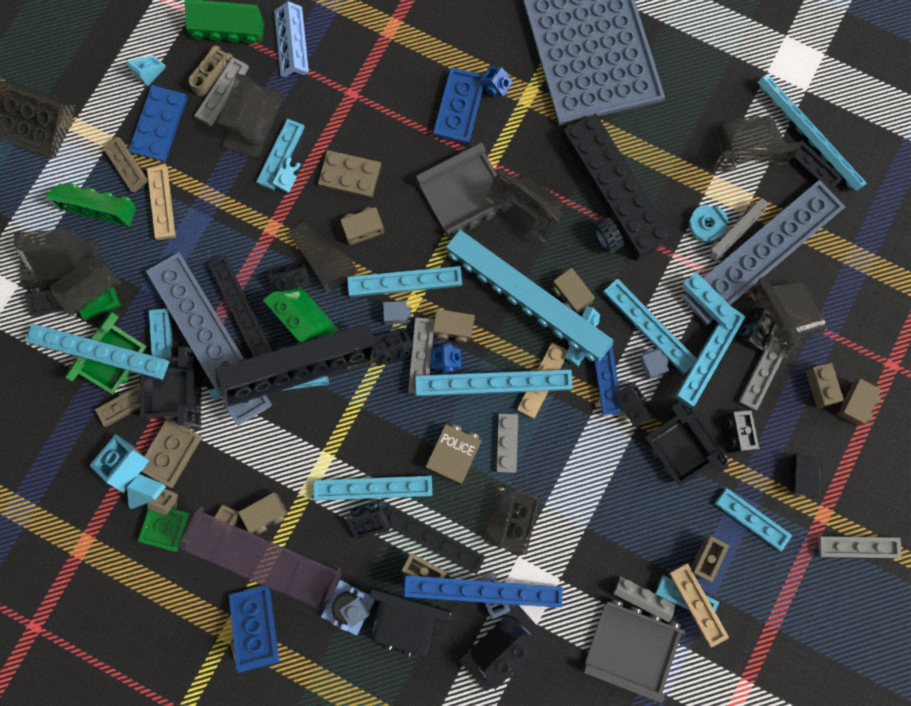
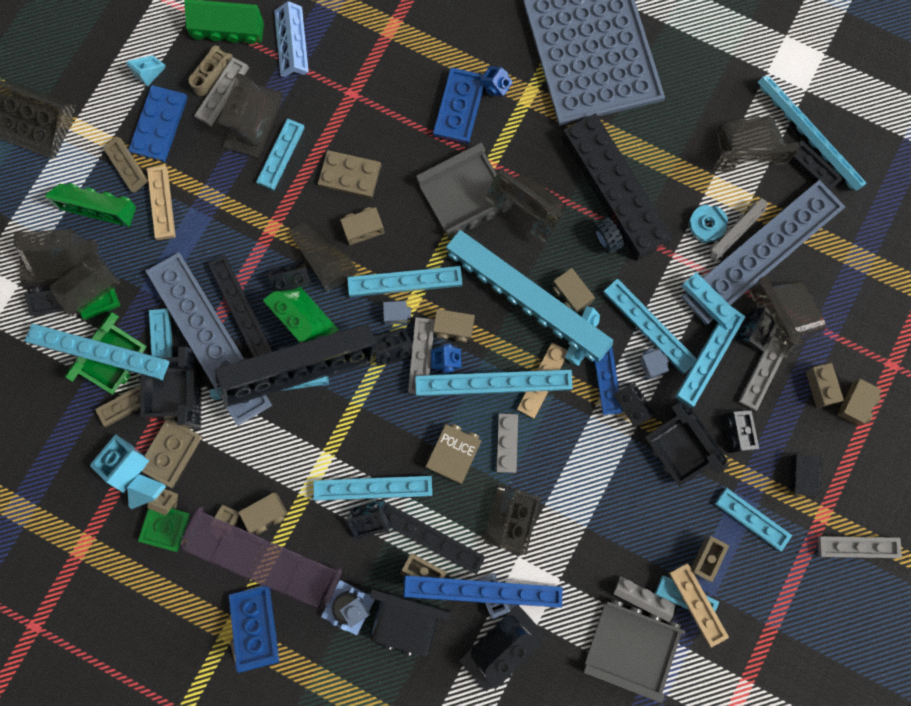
medium azure plate [271,157,301,193] -> none

